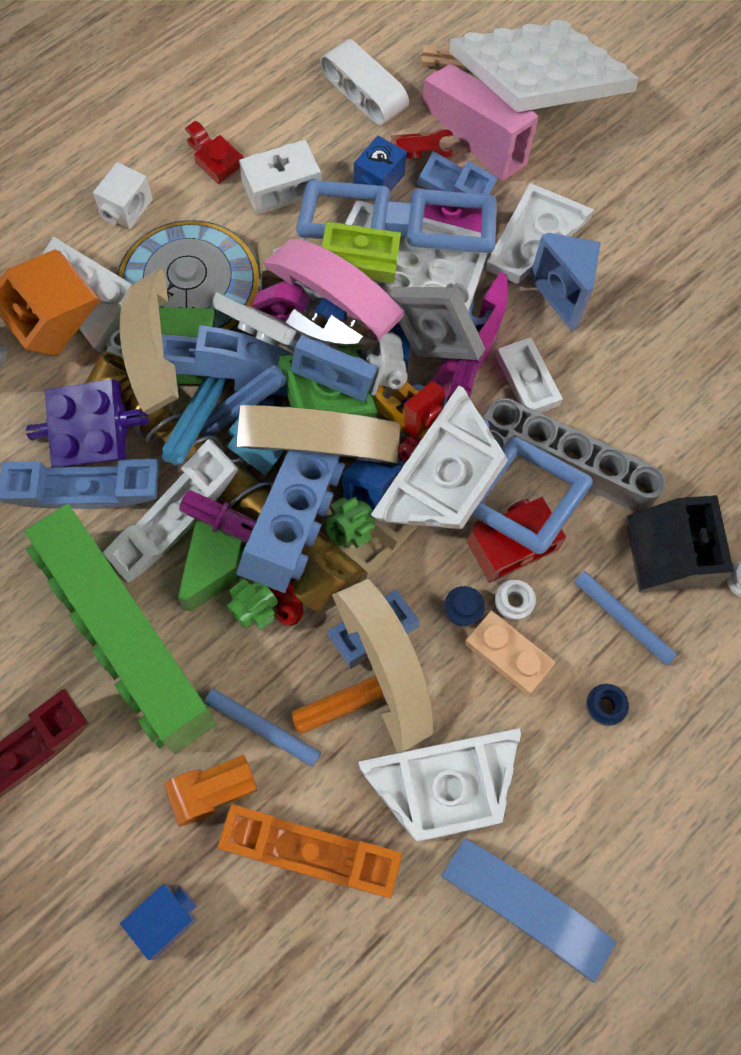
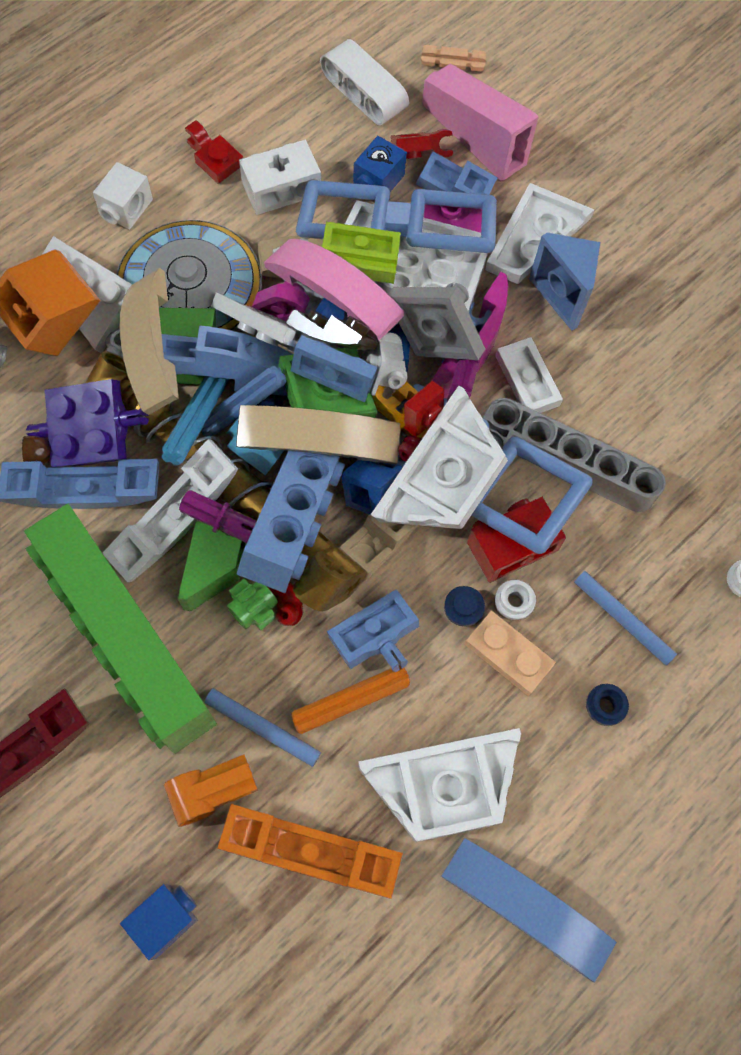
bright green gear [325,497,375,548] -> none
tan slope [332,579,433,753] -> none
white plate [449,20,639,112] -> none
black slope [626,495,734,593] -> none
none -> reddish brown hinge [22,436,50,465]

